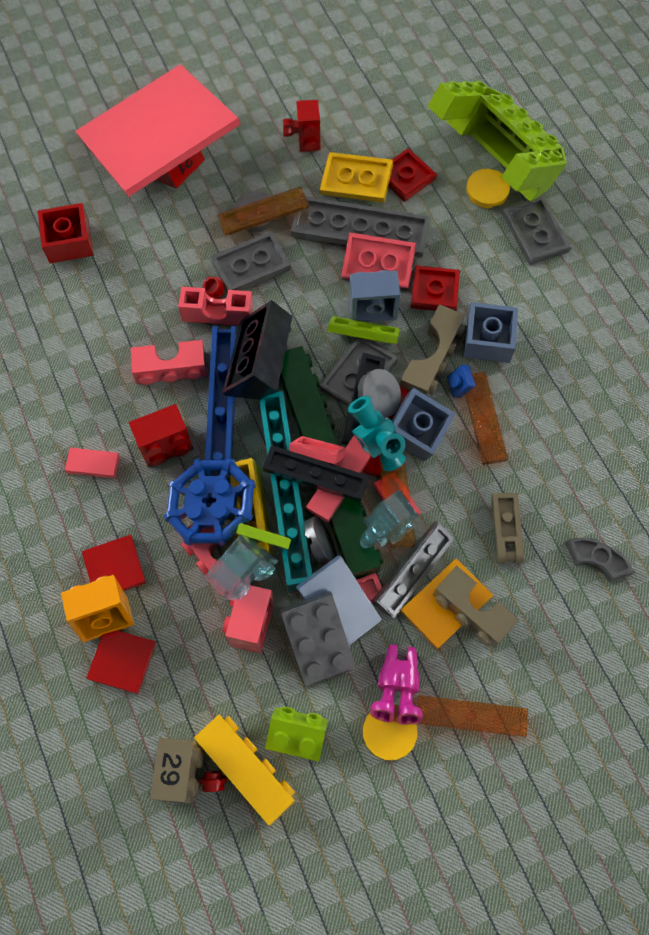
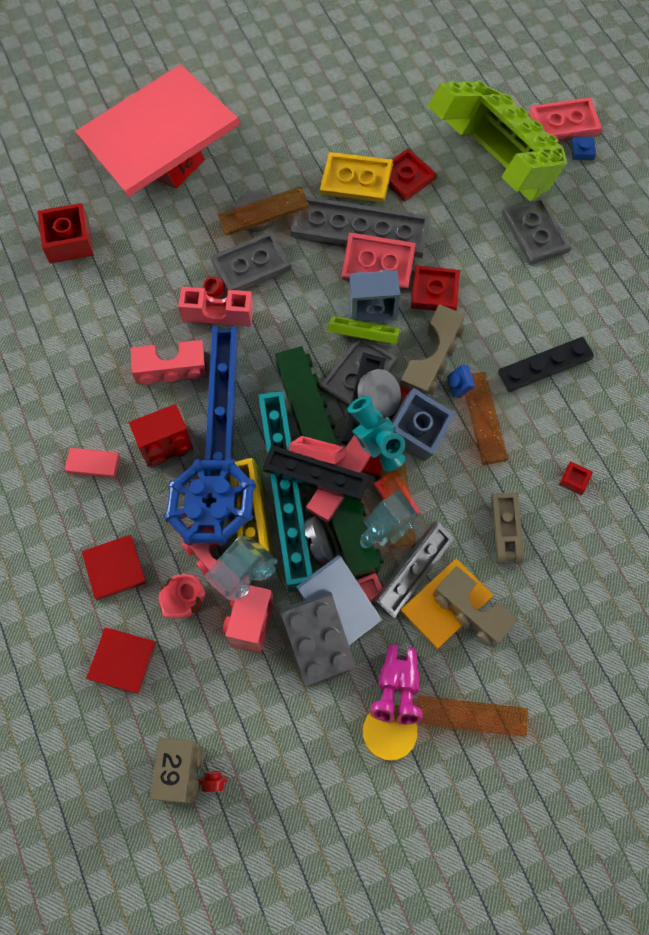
light orange brick [61,575,134,643] -> none
yellow brick [194,714,296,826] -> none
black slope [222,300,293,400] -> none
lime tile [236,523,291,549] -> none
lime bracket [265,707,328,762] -> none
red brick [282,99,321,152] -> none
sand blue brick [463,302,518,363] -> none
yellow tile [466,168,510,209] -> none
flat silver tile [565,537,635,582] -> none
none -> coral hair [158,574,205,619]
none -> black plate [498,336,594,392]
none -> coral tile [529,97,603,141]
none -> red tile [559,461,593,495]
none -> blue plate [571,137,596,160]

